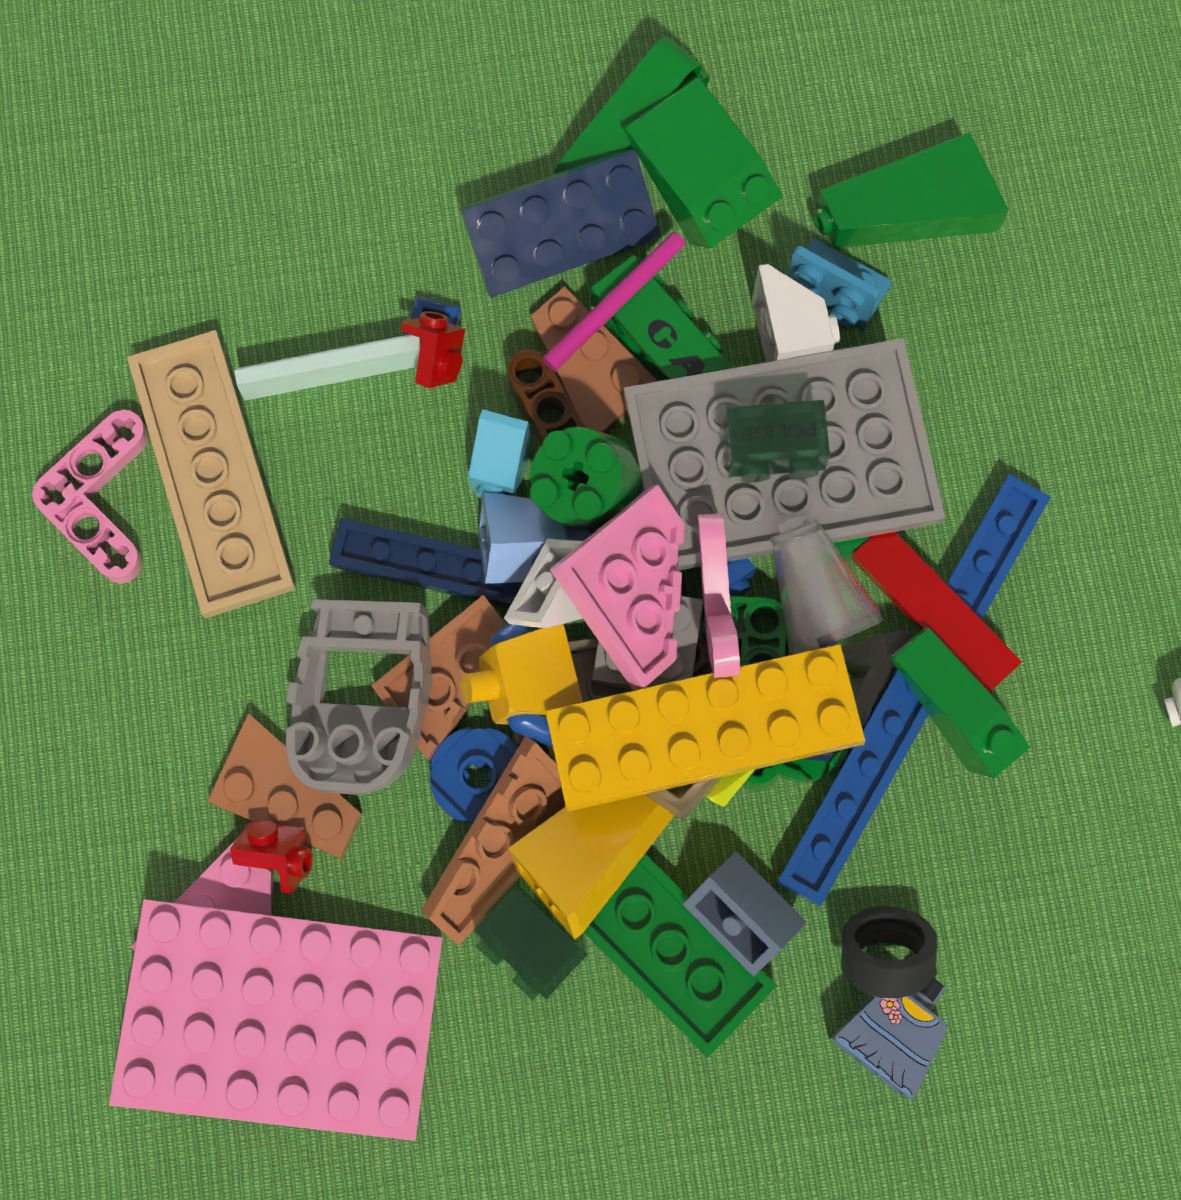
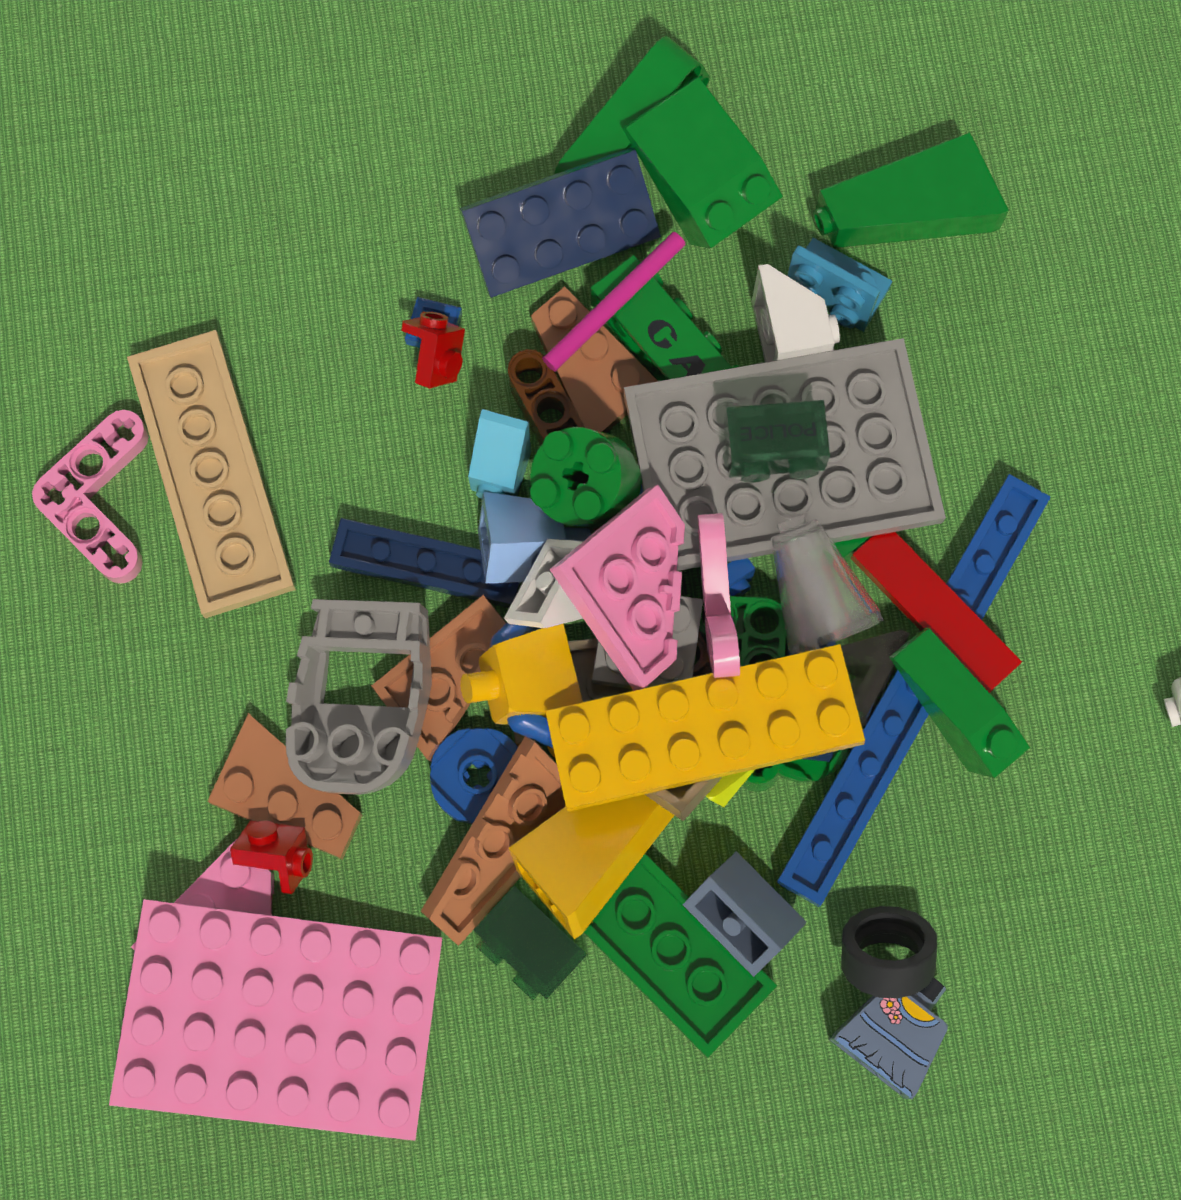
light aqua tile [234,334,421,401] -> none

